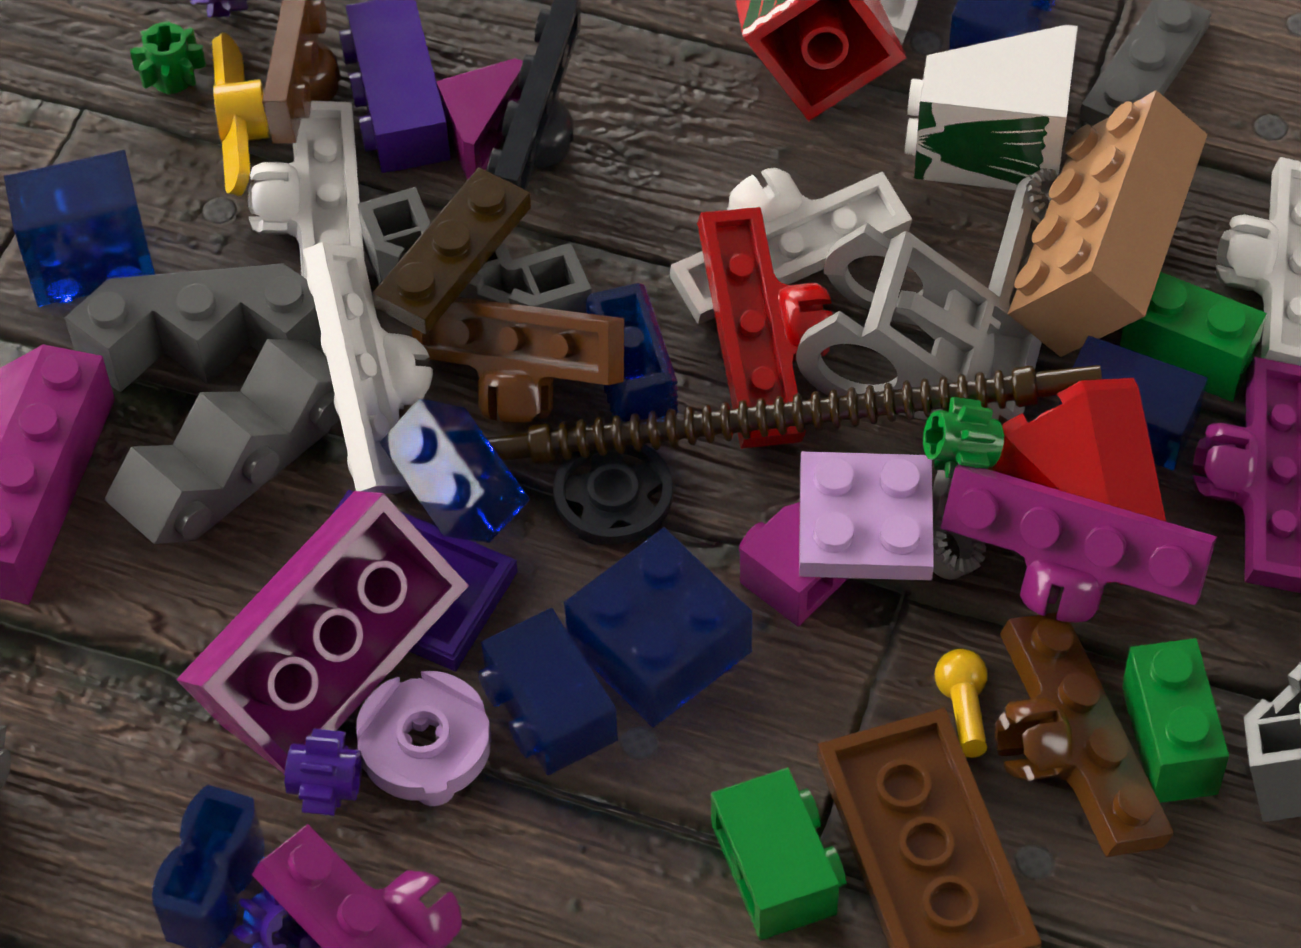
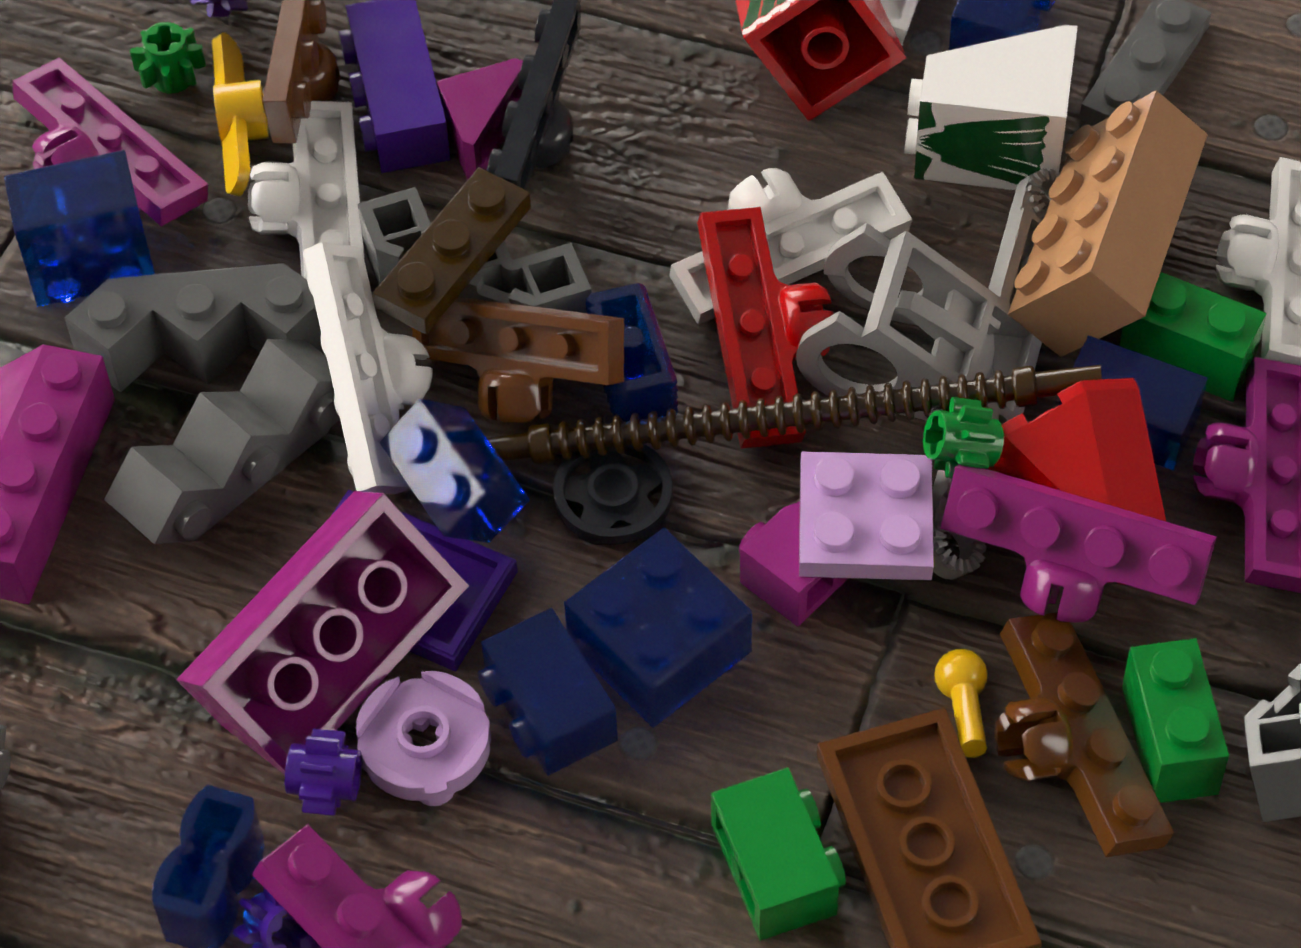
none -> magenta plate [12,57,208,226]

